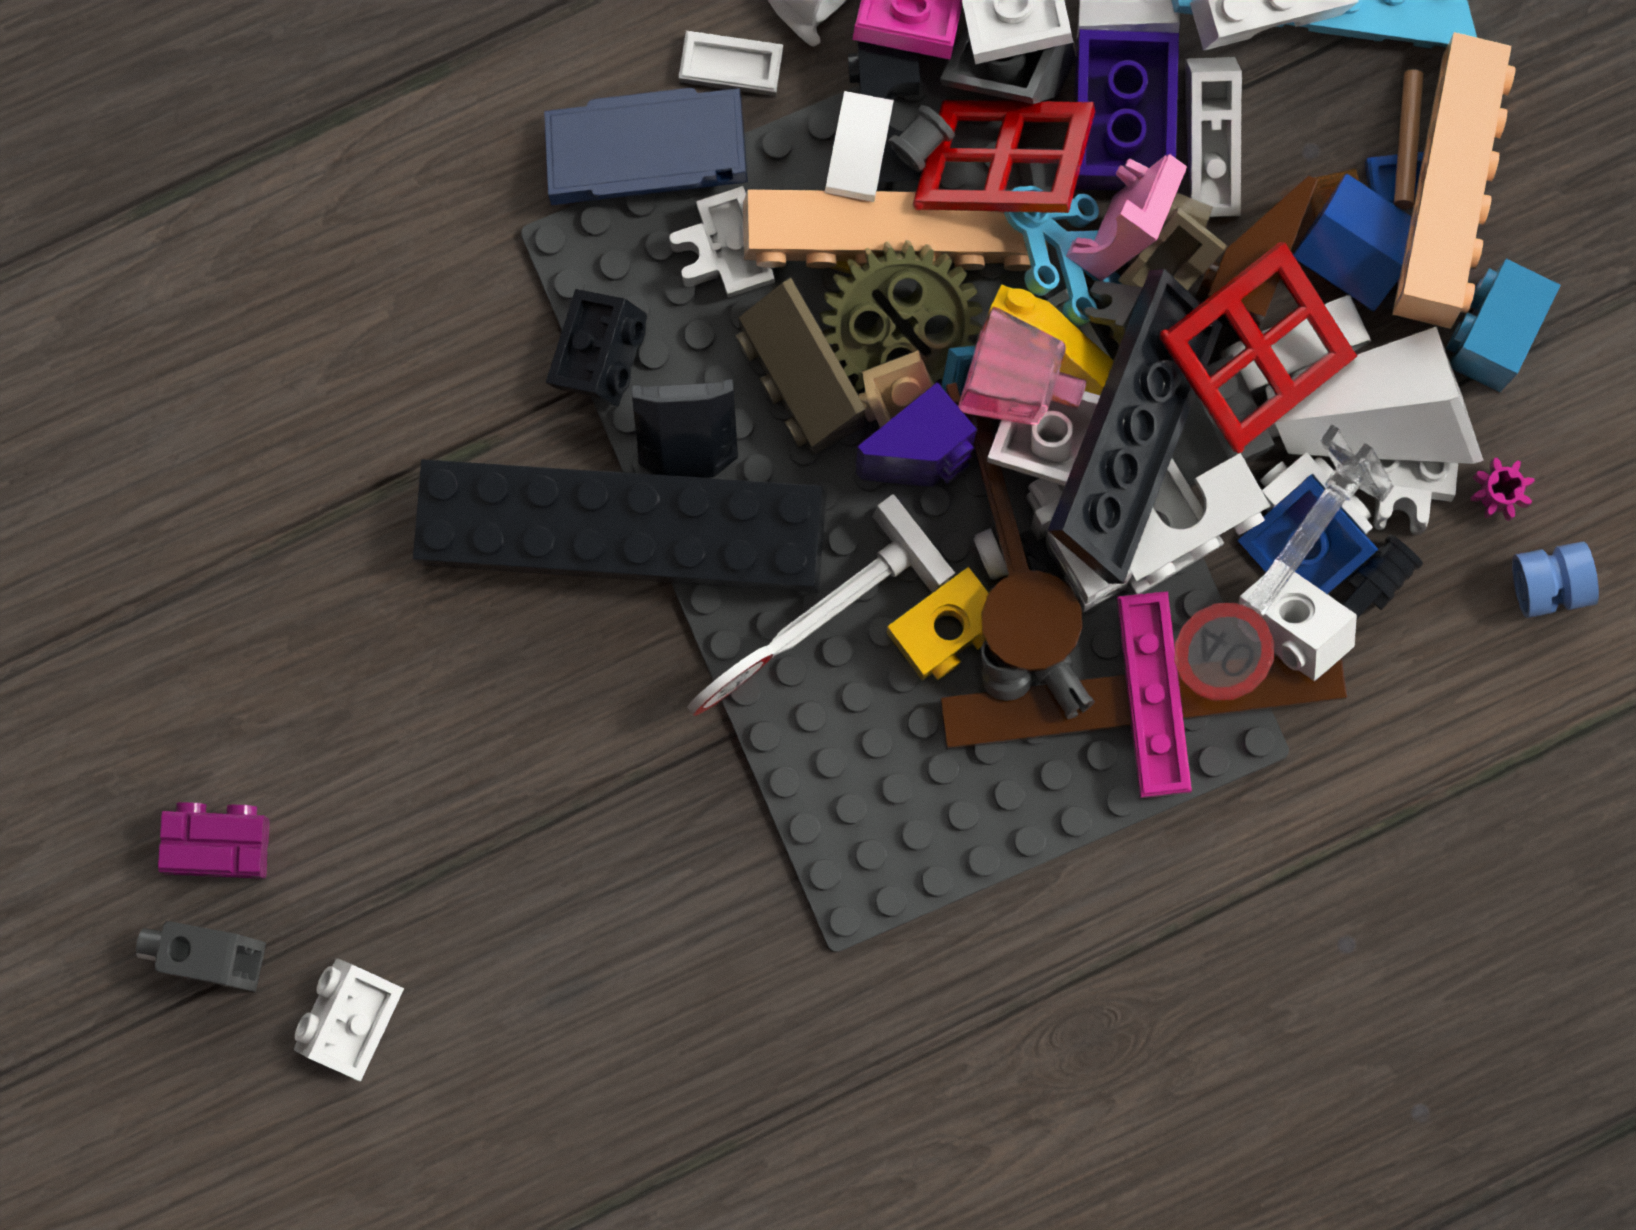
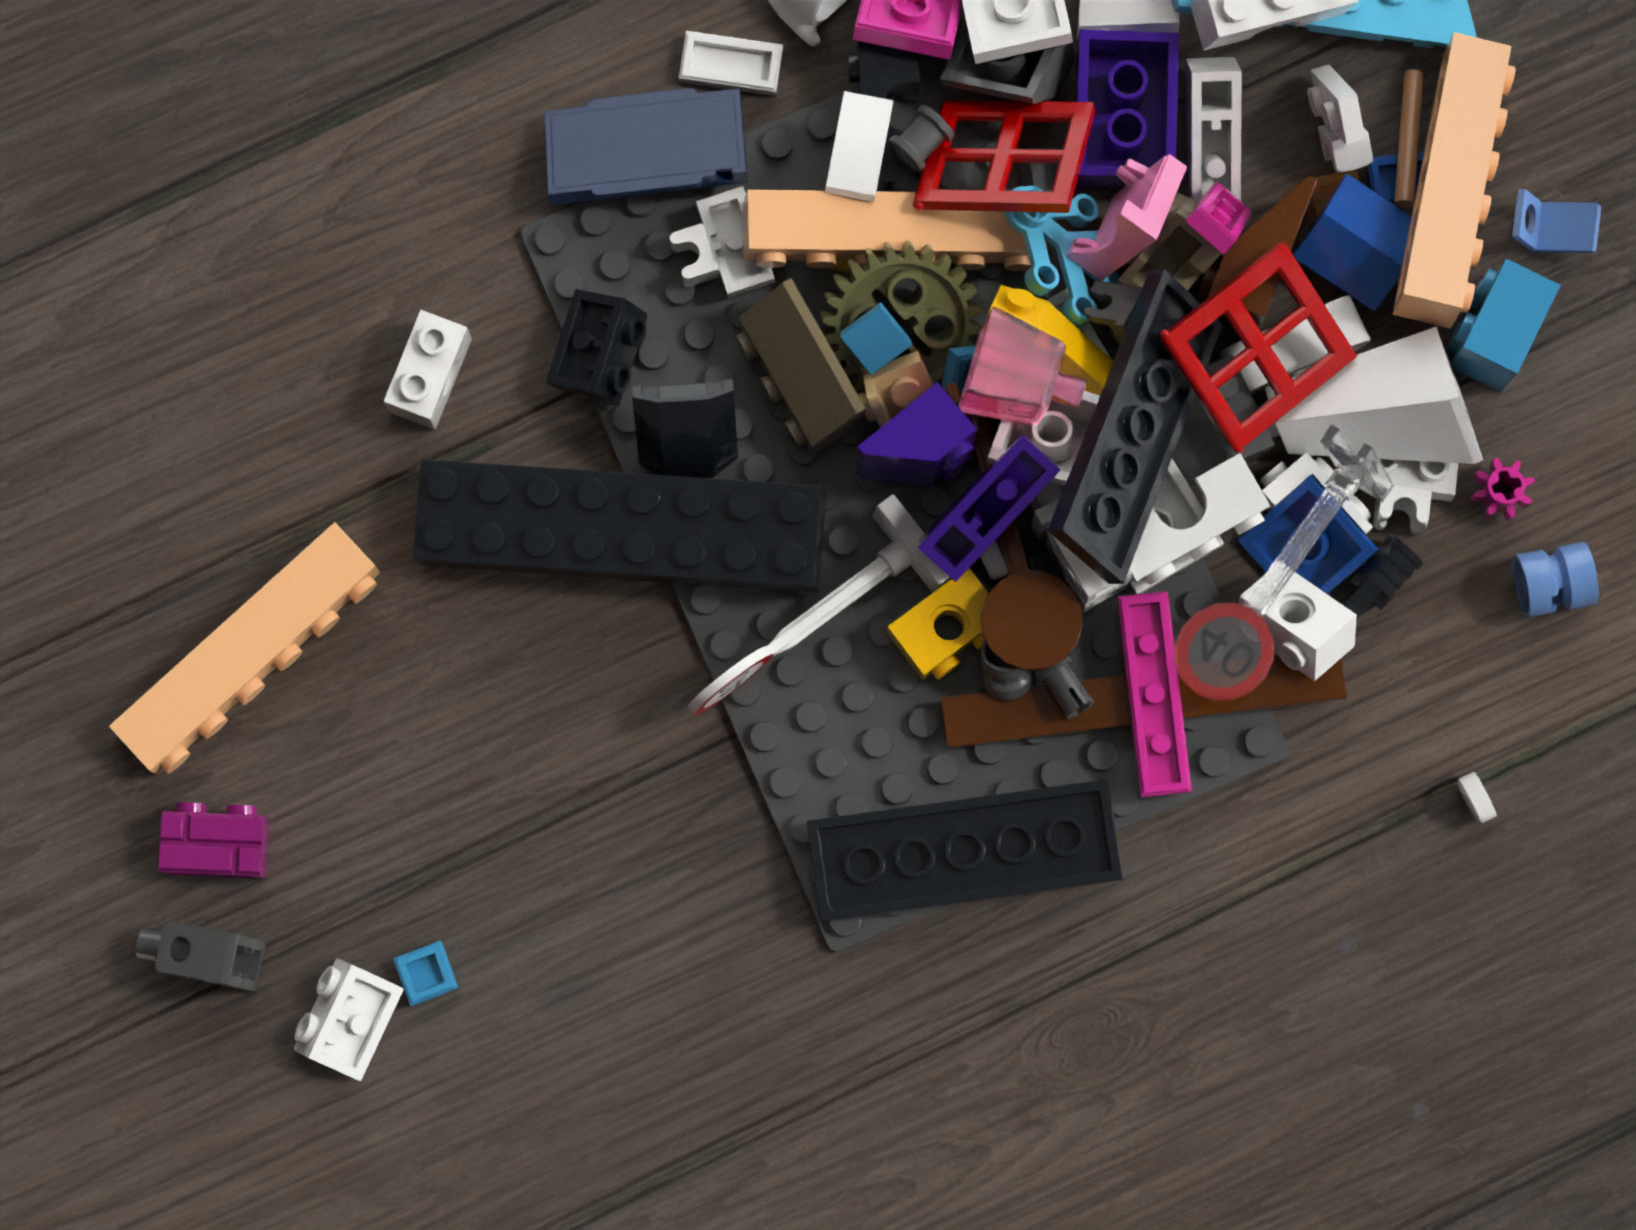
none -> light nougat brick [109,522,380,775]
none -> white brick [383,310,472,430]
none -> dark azure tile [393,940,459,1007]
none -> black plate [807,779,1123,922]
none -> dark azure tile [840,302,912,375]
none -> dark purple slope [918,434,1061,582]
none -> dark pink tile [1185,182,1252,255]
none -> white plate [1307,65,1373,173]
none -> white tile [1457,771,1497,824]
none -> medium blue bracket [1512,189,1601,253]

